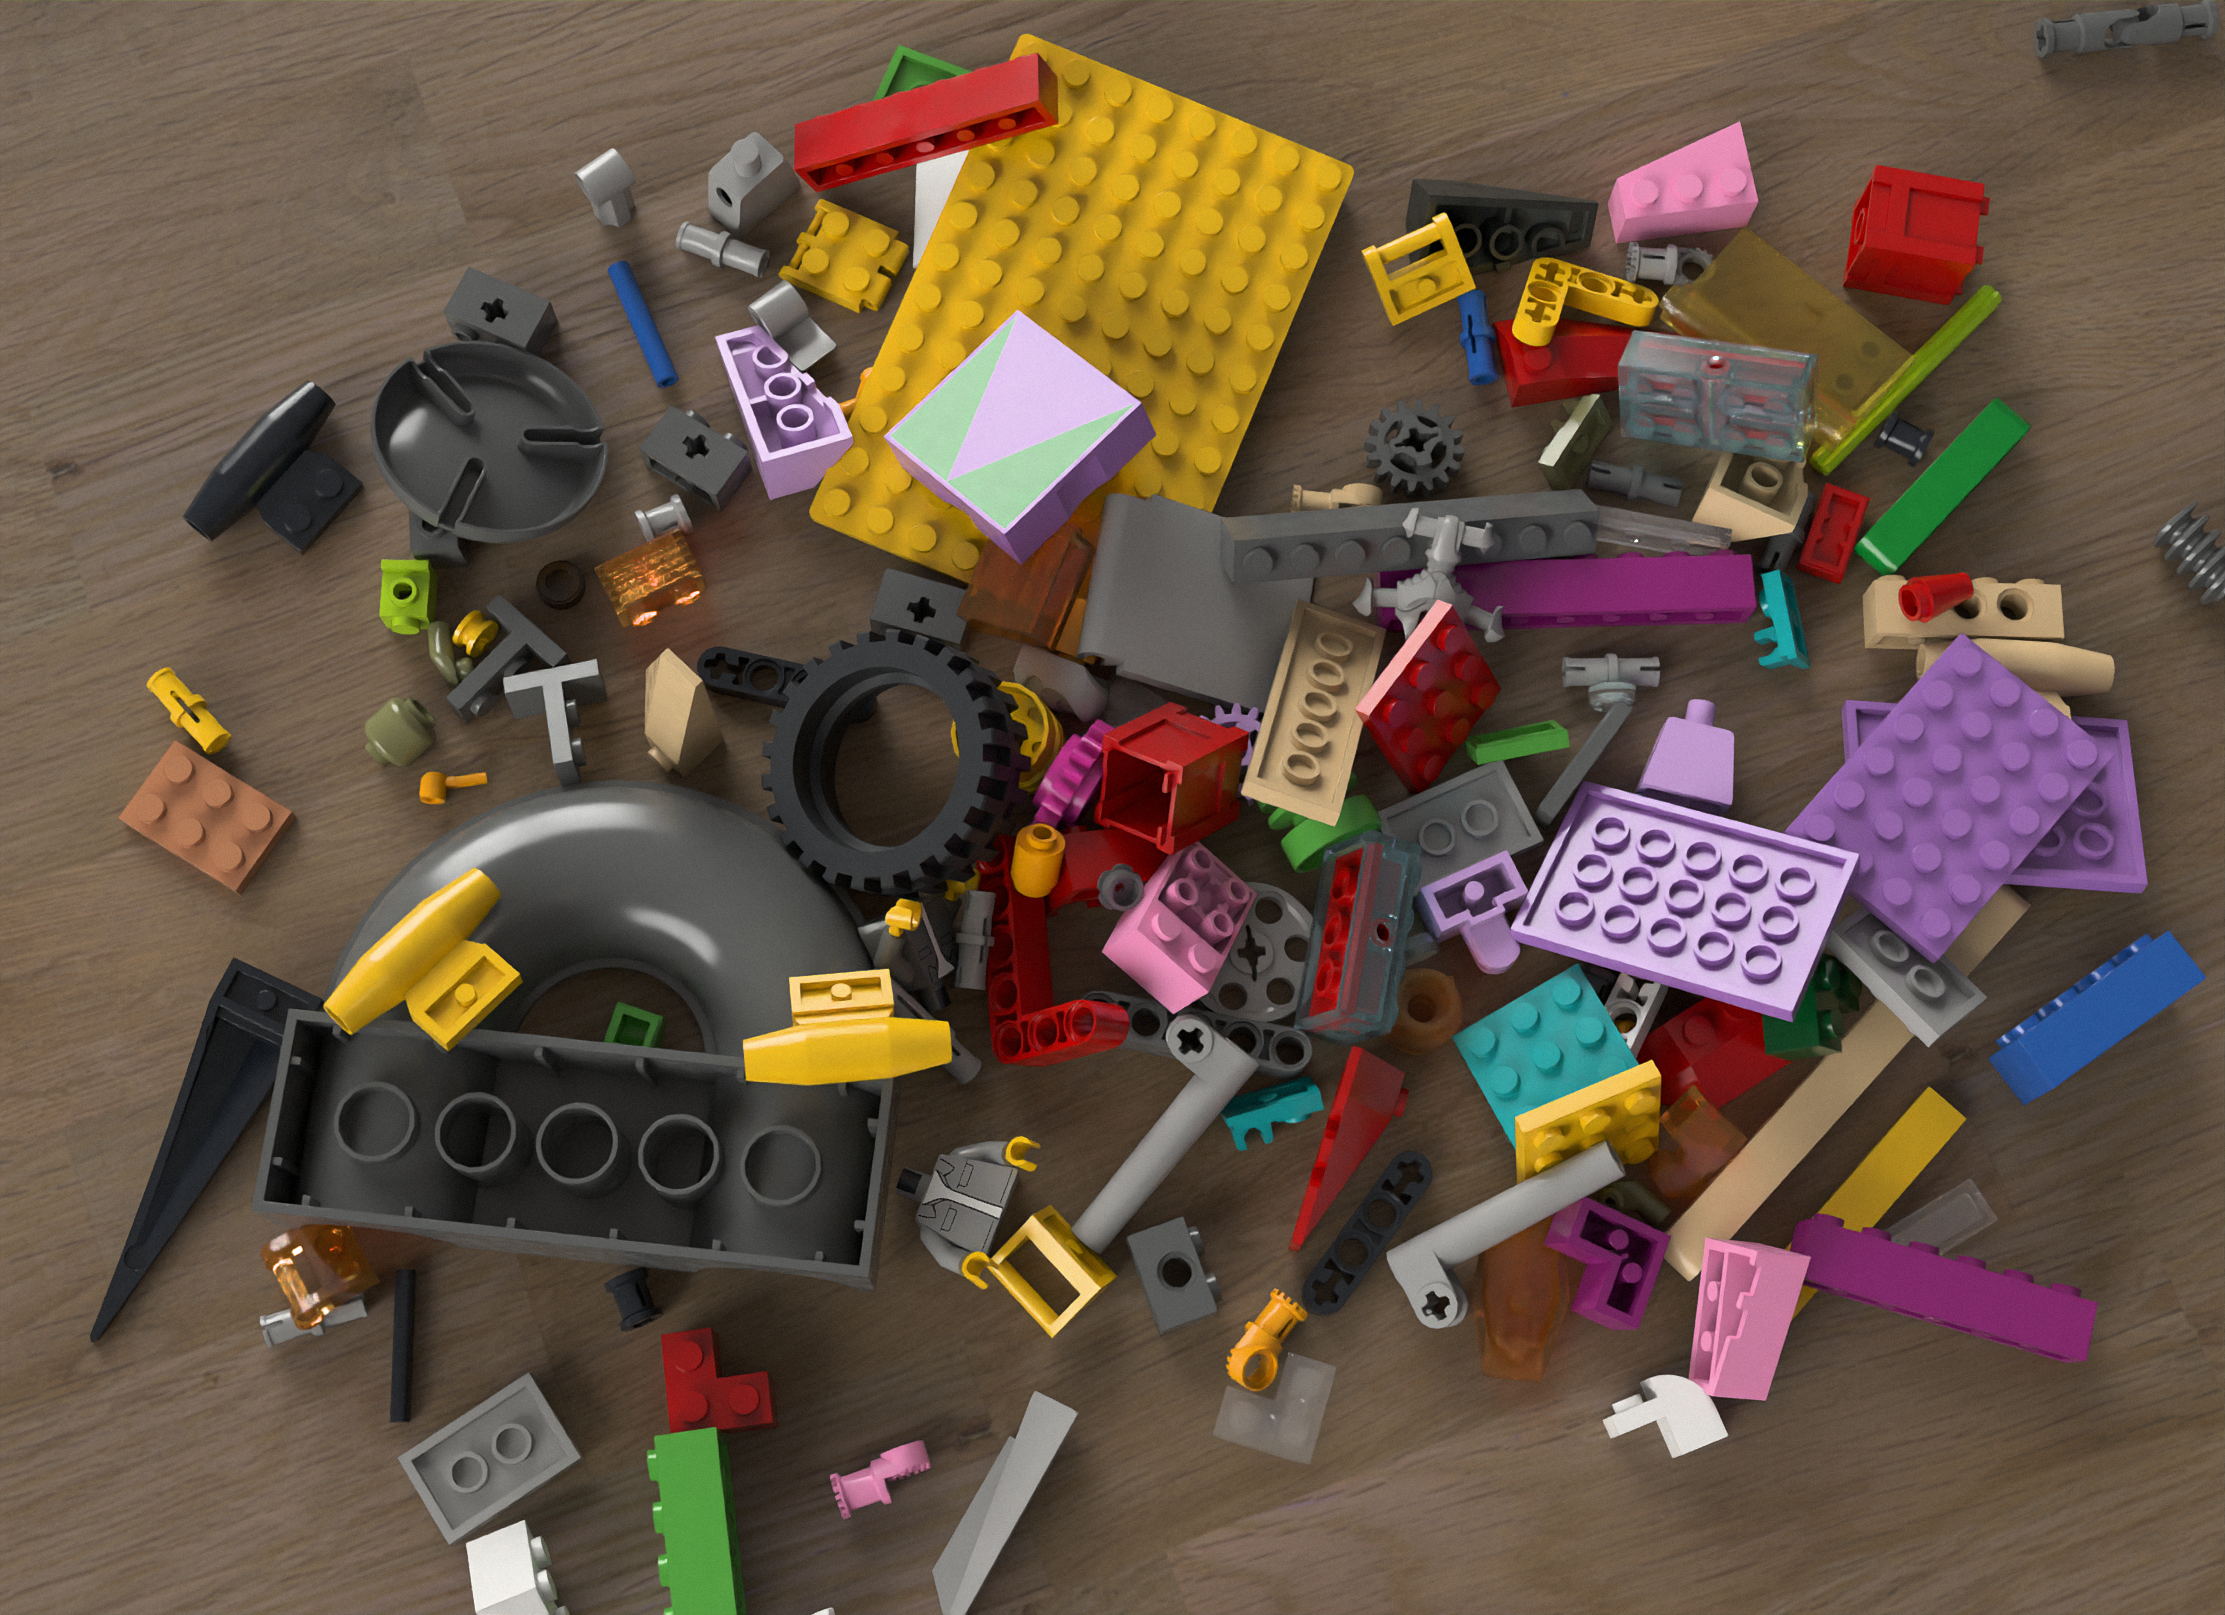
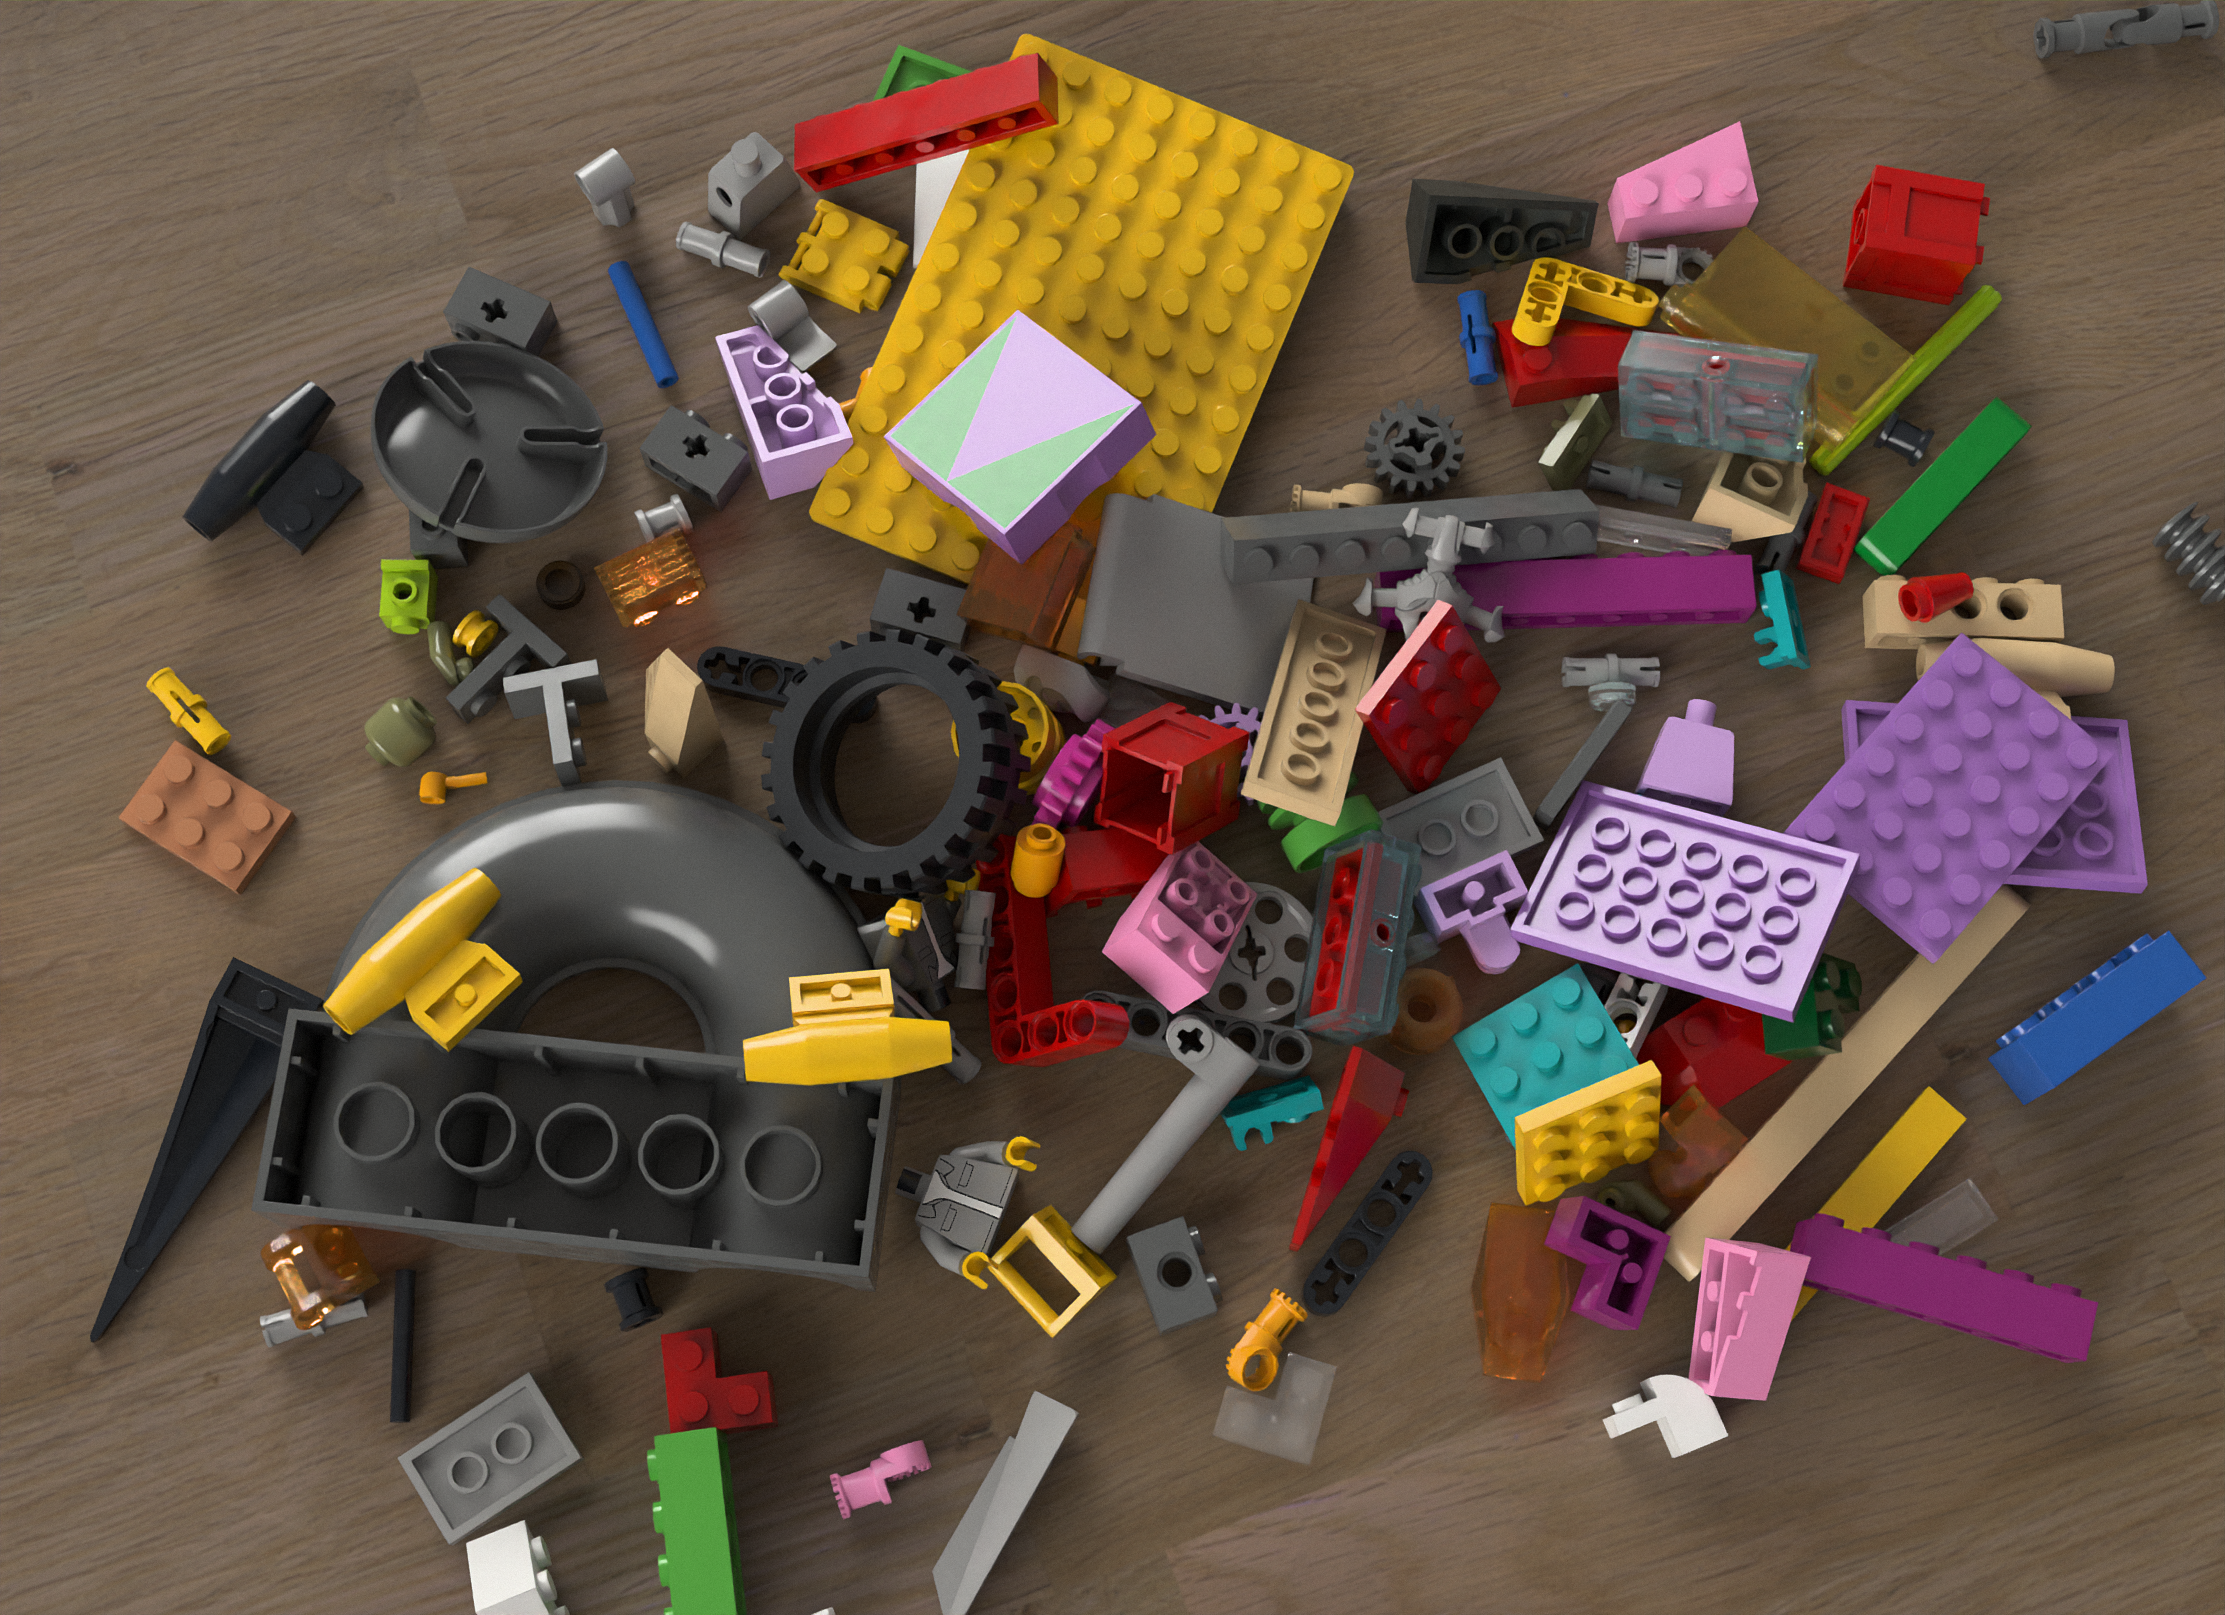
bright green brick [603,1001,667,1048] -> none
dark grey plate [1097,864,1144,911] -> none
yellow plate [1361,212,1476,326] -> none
light grey axle [1386,1139,1626,1329] -> none
bright green tile [1465,720,1570,765] -> none
light grey plate [1826,907,1987,1047] -> none

